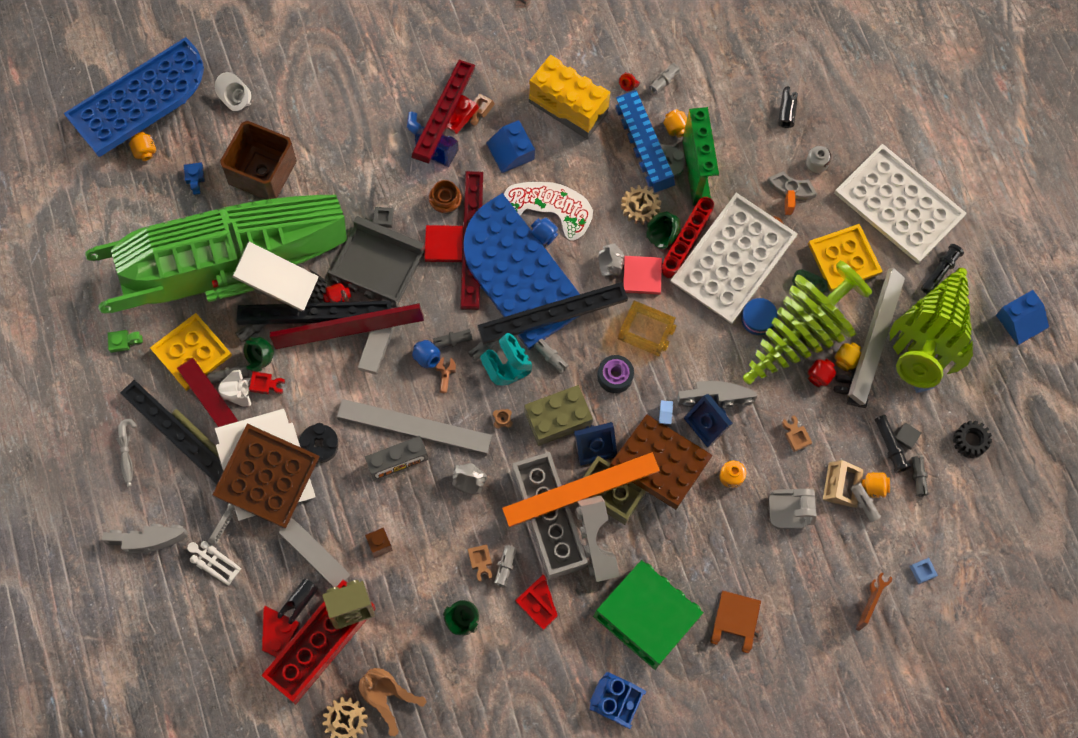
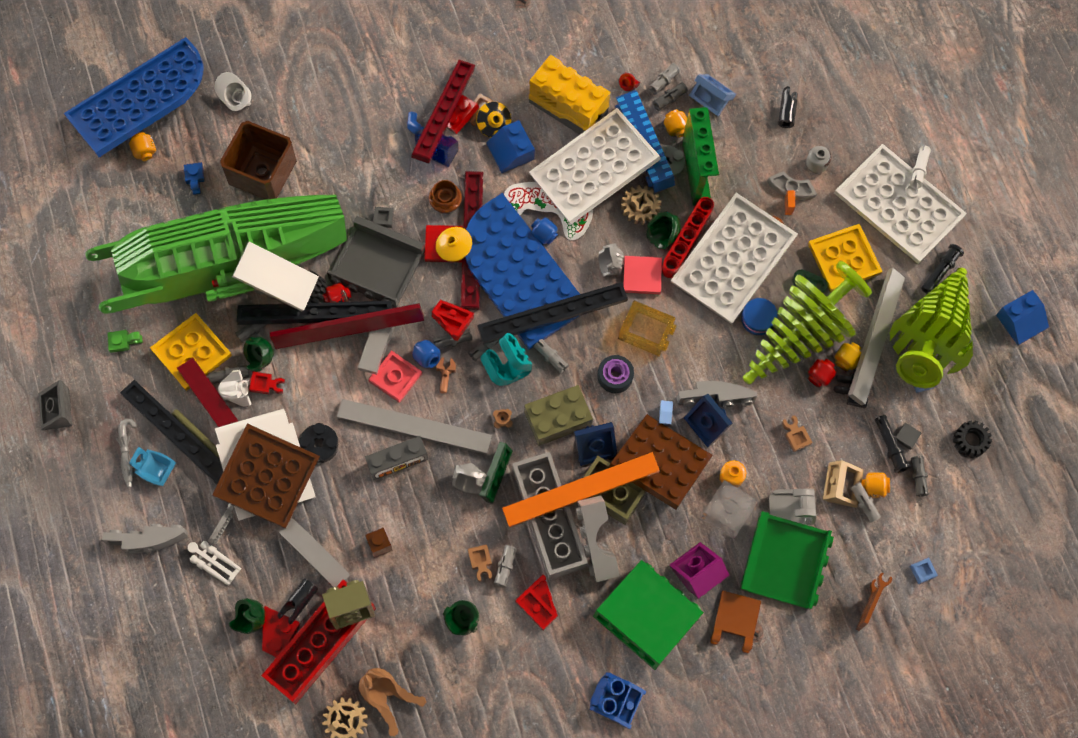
none -> dark grey slope [38,380,72,430]
none -> dark azure piece [129,447,176,486]
none -> dark green cap [229,598,265,634]
none -> coral tile [368,350,422,403]
none -> red wing [431,299,474,341]
none -> yellow dish [436,227,472,262]
none -> dish [476,102,512,138]
none -> dark green tile [479,442,513,504]
none -> white plate [529,108,661,224]
none -> dark grey pin [653,82,688,111]
none -> magenta slope [669,542,729,599]
none -> medium blue bracket [689,74,736,116]
none -> clear brick [701,480,758,539]
none -> green panel [740,511,834,609]
none -> white pin [910,146,931,189]

